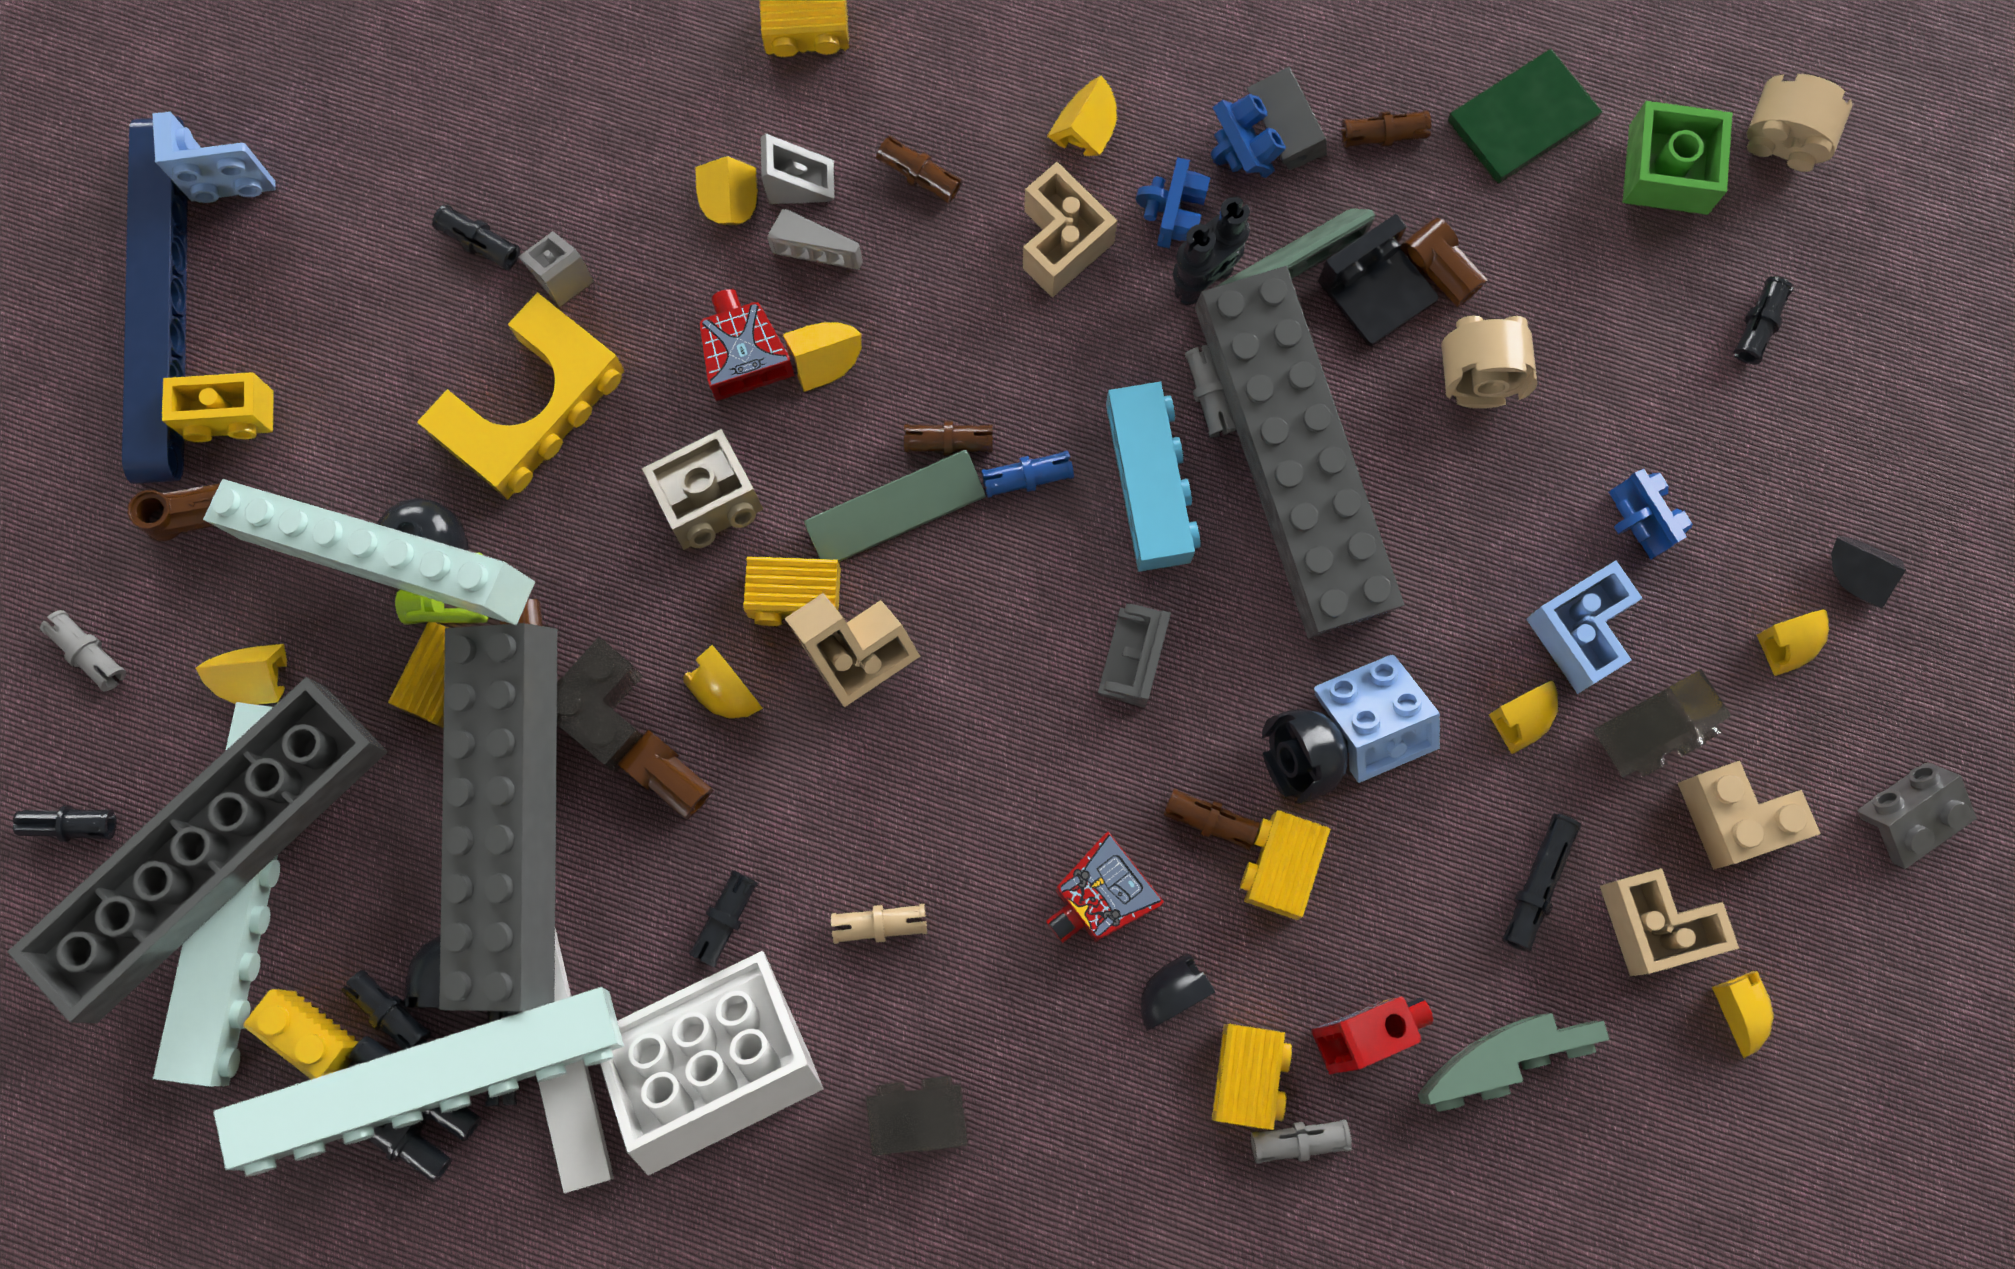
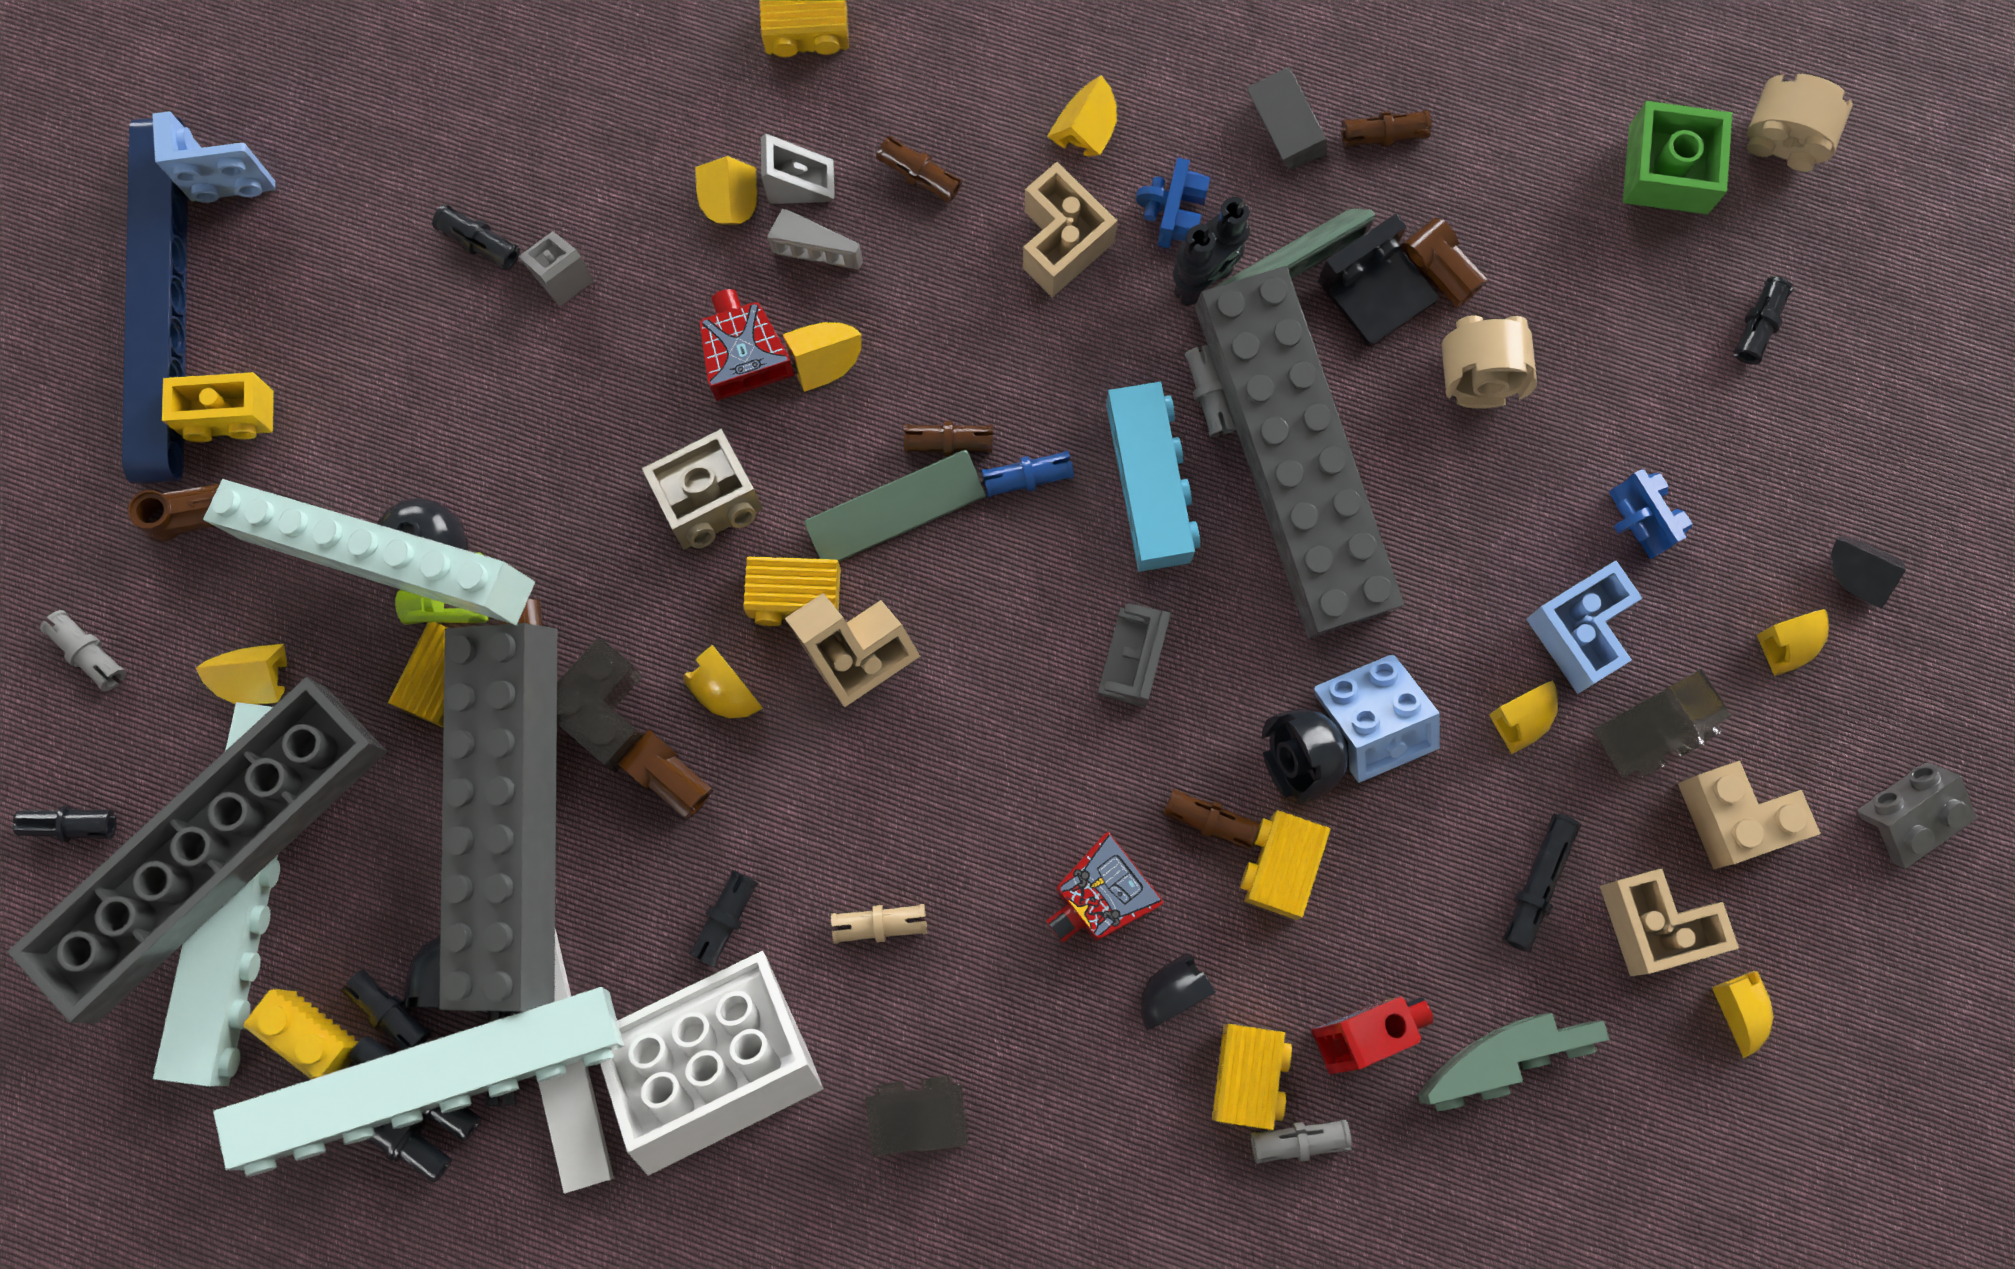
yellow arch [417,292,625,500] -> none
blue hips [1210,94,1286,178] -> none
dark green tile [1447,48,1603,184] -> none

